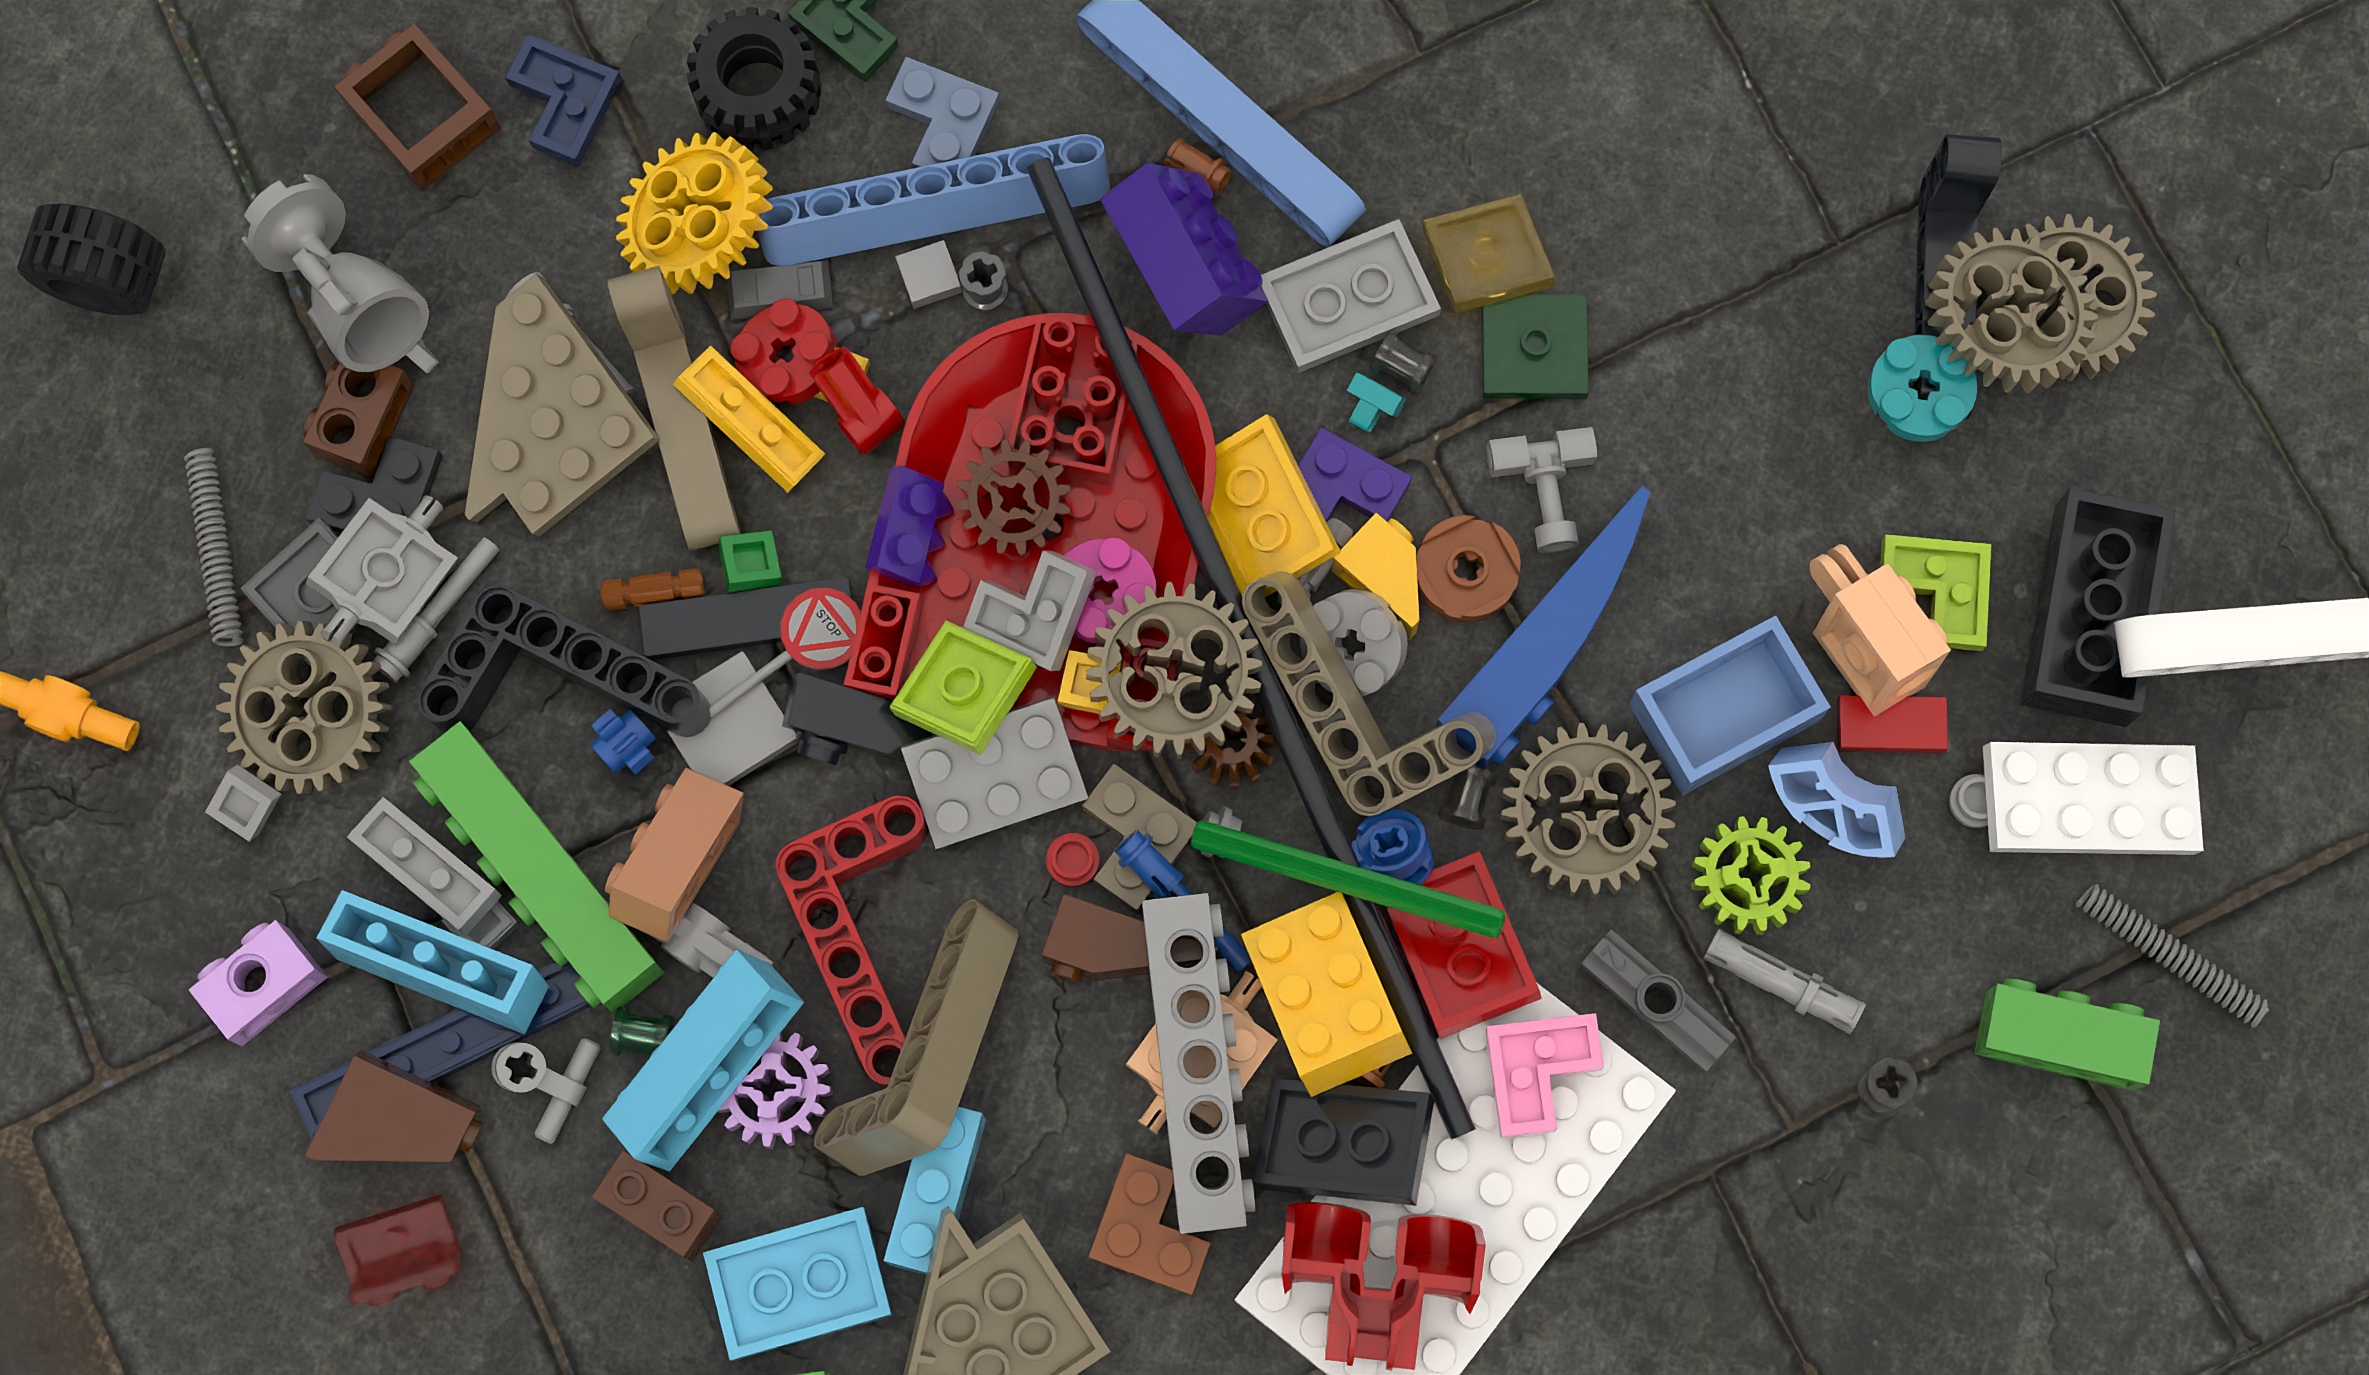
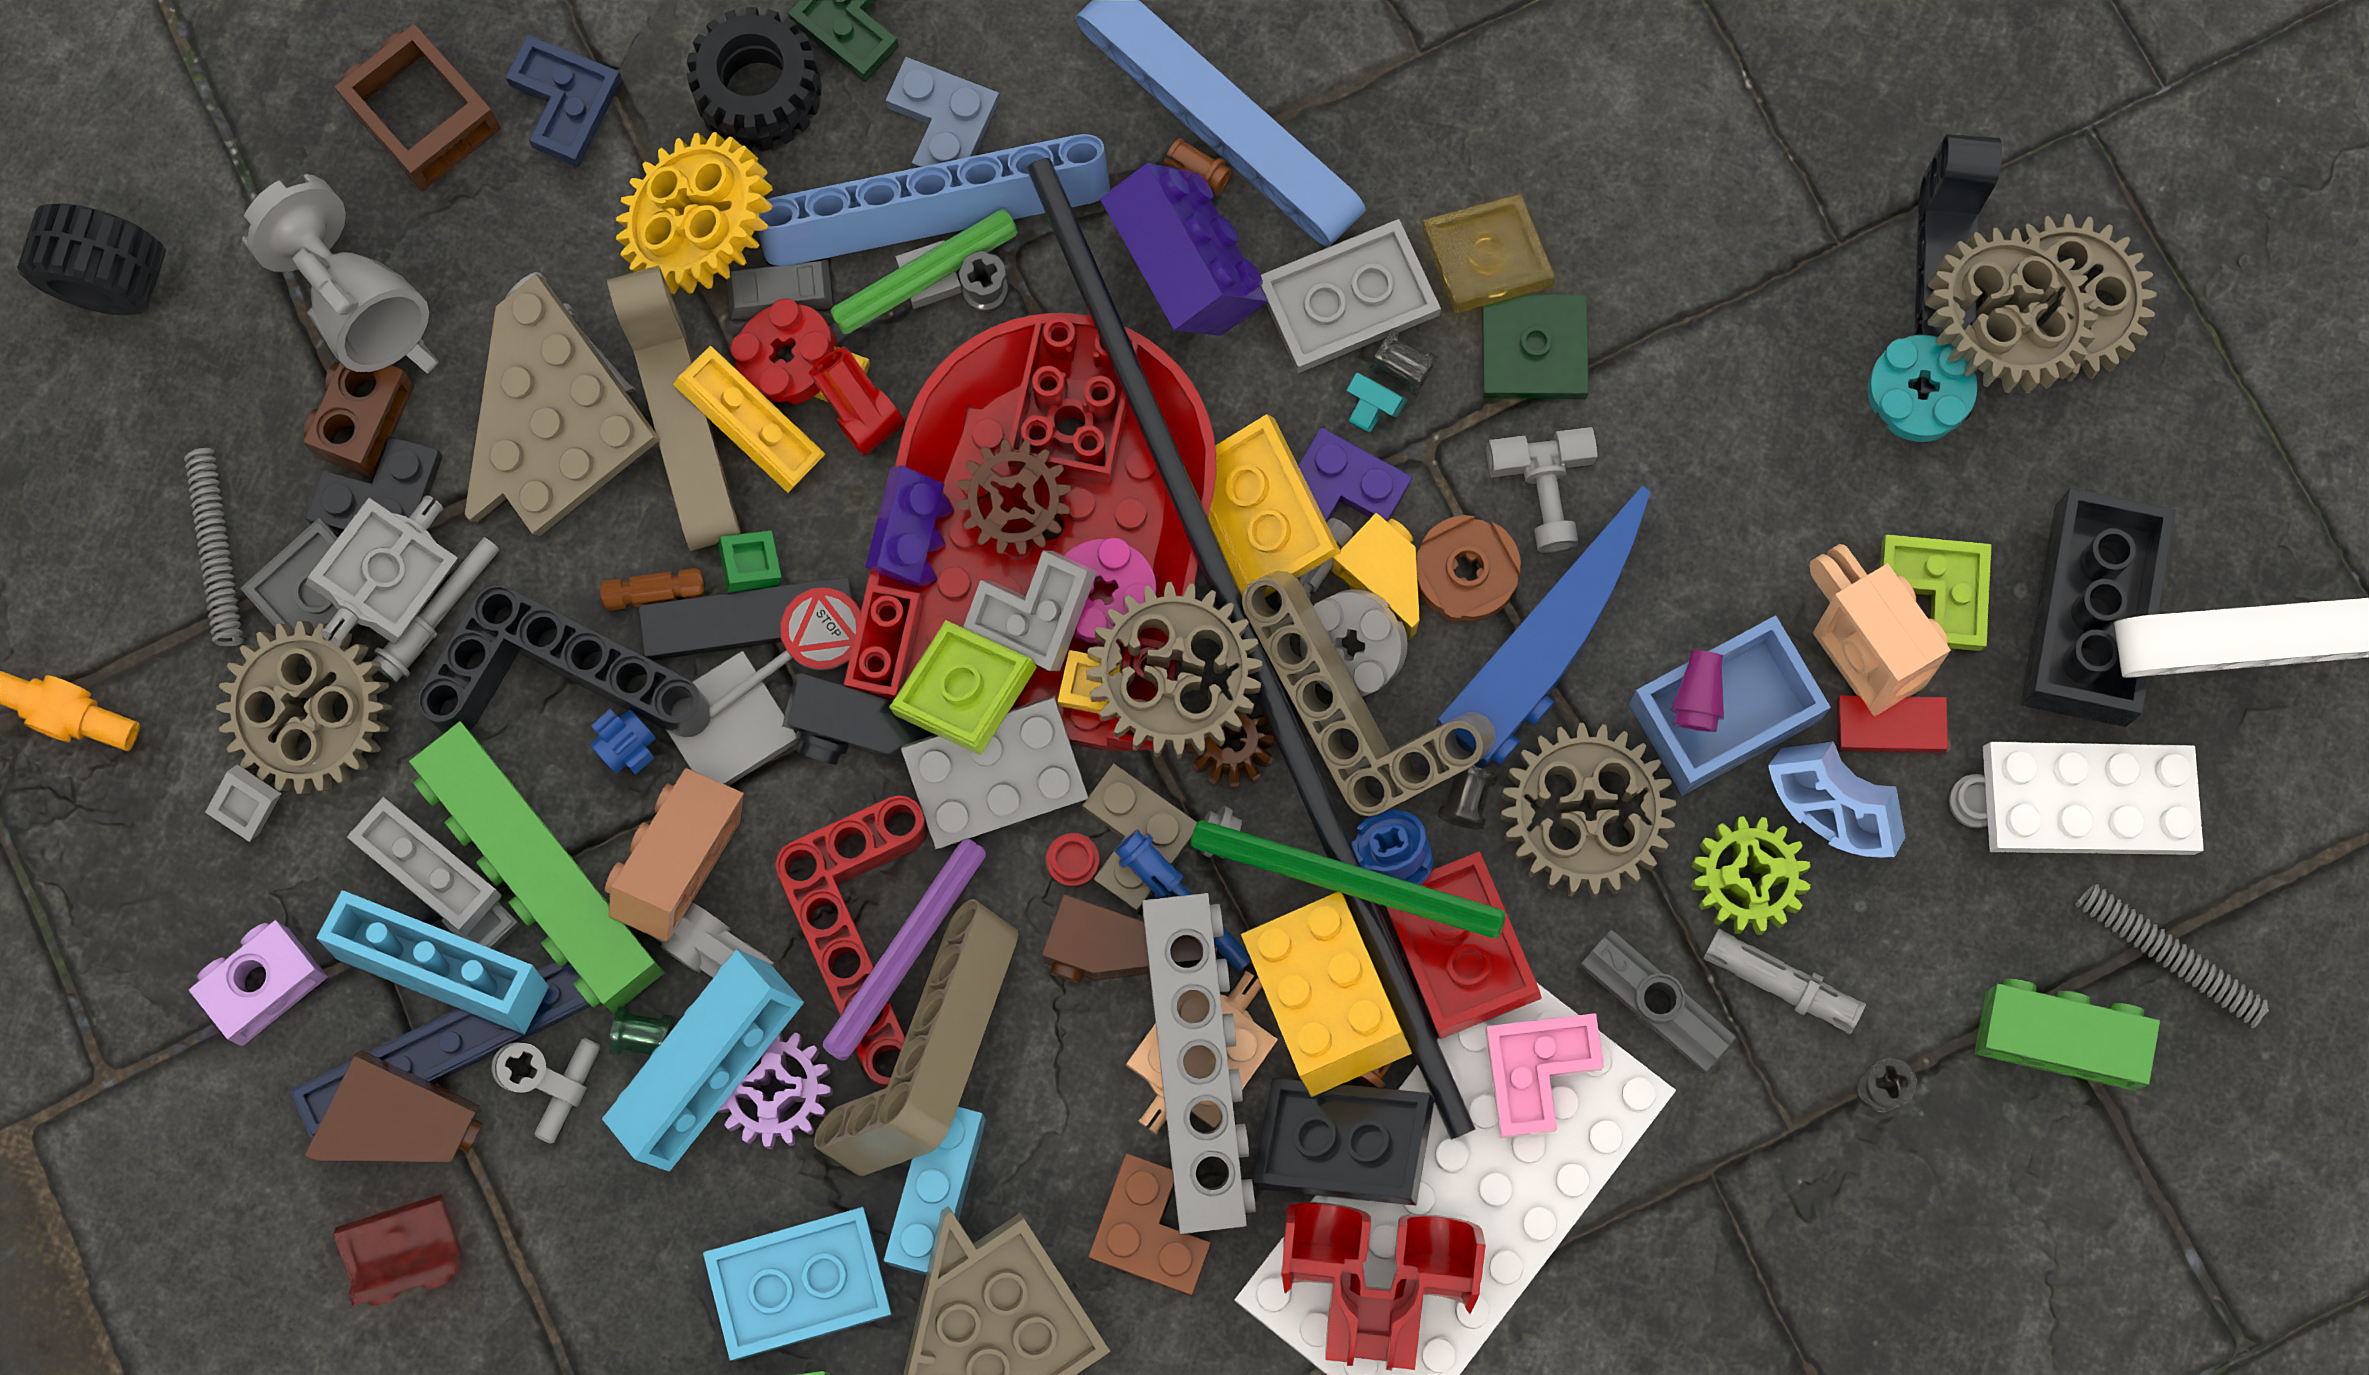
reddish brown brick [592,1150,723,1262] -> none
none -> medium lavender axle [823,839,986,1061]
none -> bright green axle [831,209,1017,334]
none -> magenta cone [1670,650,1724,732]

